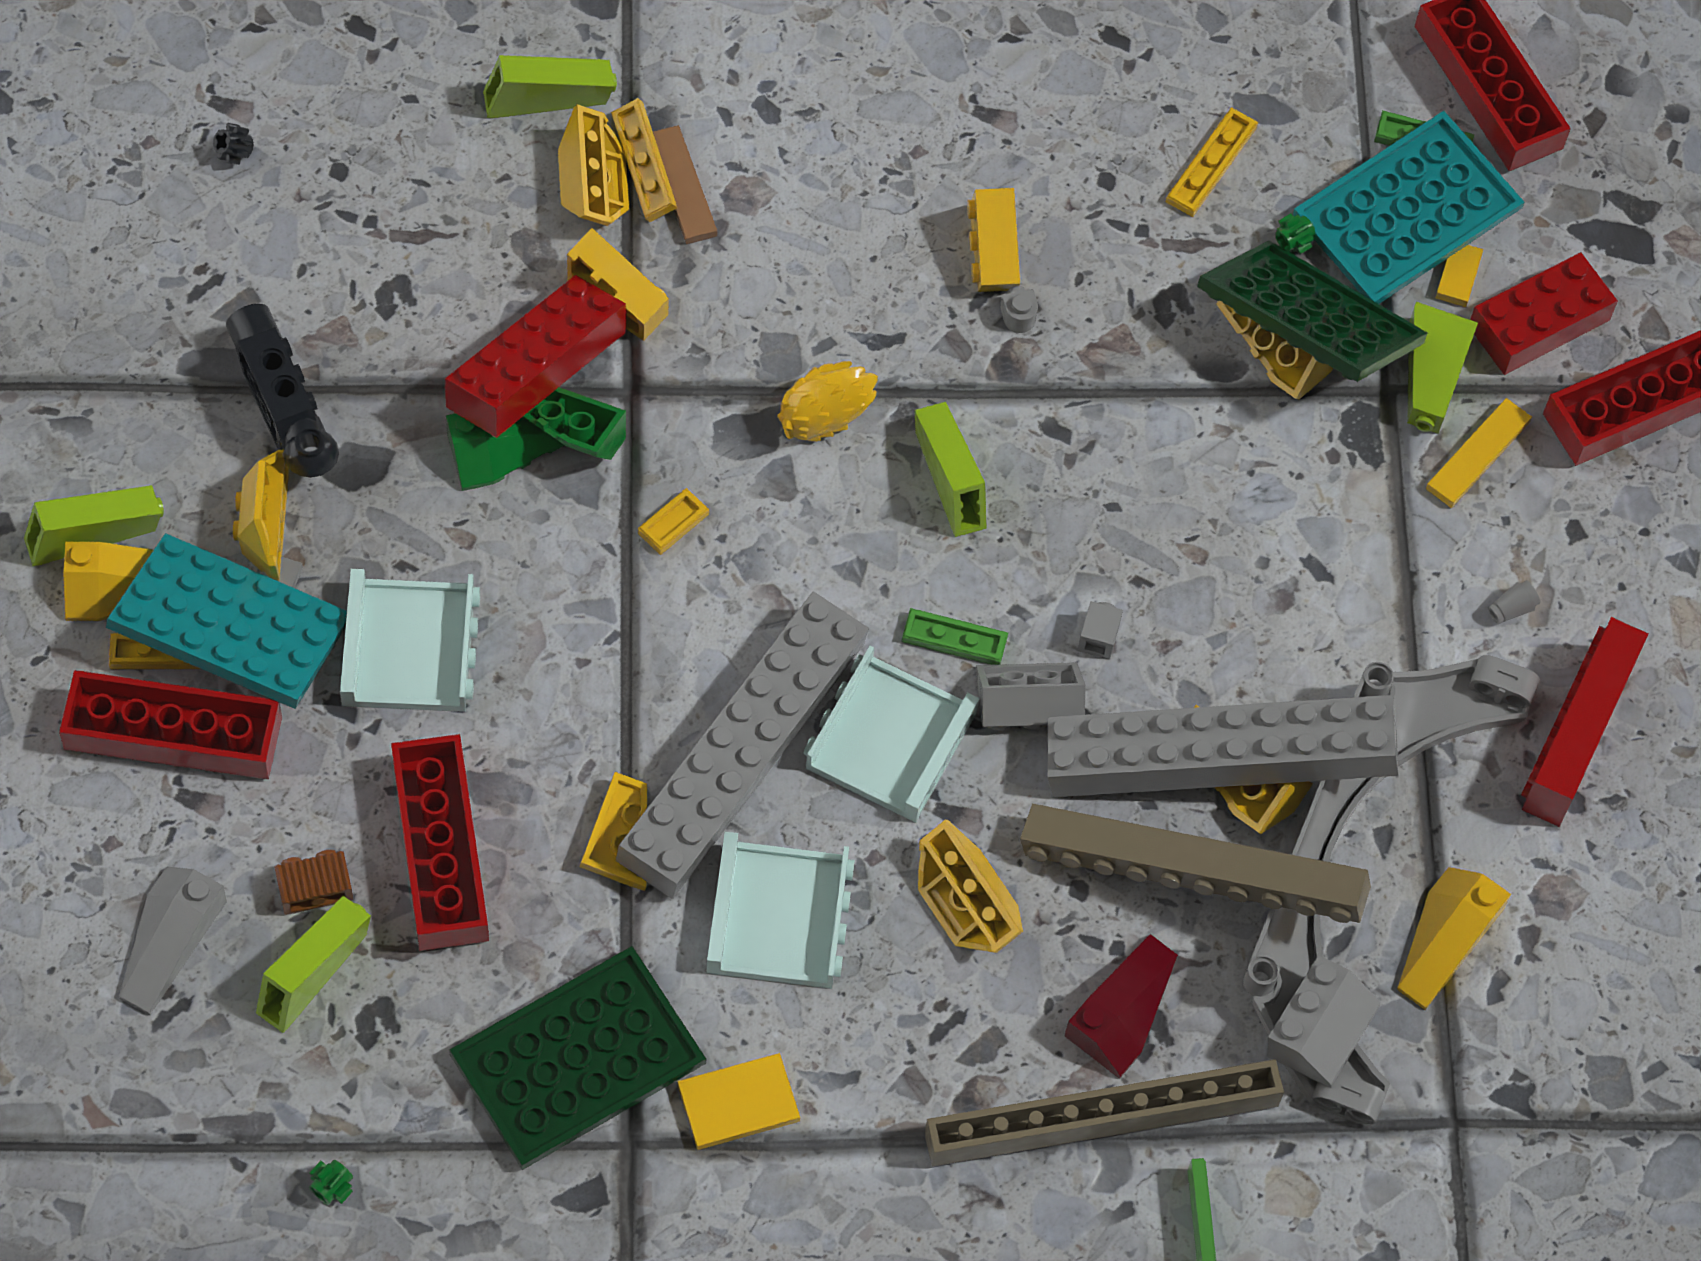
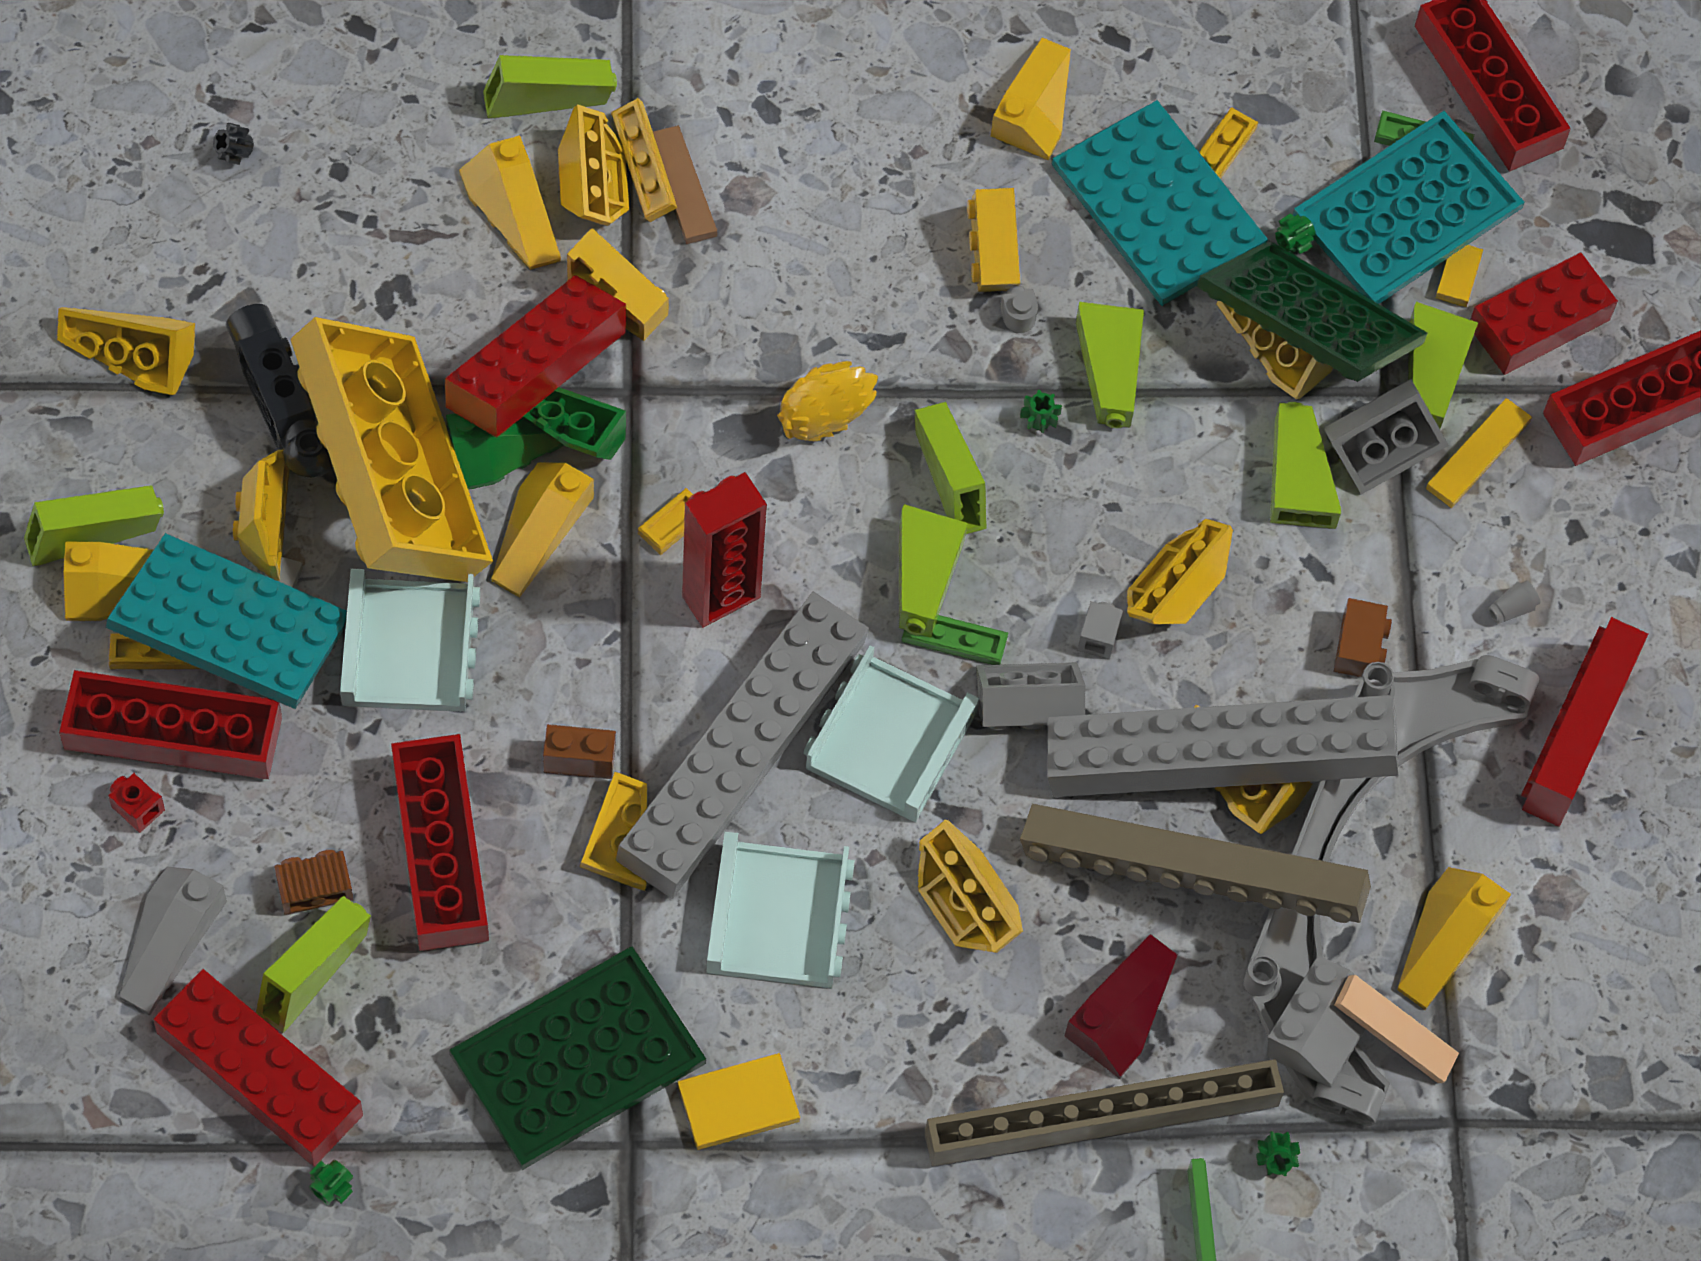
none -> yellow wedge [57,307,195,395]
none -> red brick [108,773,165,833]
none -> red brick [153,969,363,1167]
none -> yellow plate [290,317,493,582]
none -> yellow wedge [459,135,561,270]
none -> yellow wedge [491,462,594,598]
none -> dark orange brick [543,724,616,779]
none -> red brick [682,472,767,628]
none -> lime slope [899,504,968,638]
none -> yellow wedge [990,37,1071,161]
none -> green gear [1020,390,1062,433]
none -> teal plate [1052,100,1268,306]
none -> lime slope [1075,302,1144,429]
none -> yellow wedge [1127,519,1233,624]
none -> green gear [1256,1131,1301,1176]
none -> lime slope [1270,402,1341,529]
none -> light grey slope [1324,379,1449,495]
none -> dark orange brick [1333,598,1392,677]
none -> light nougat tile [1334,975,1459,1083]

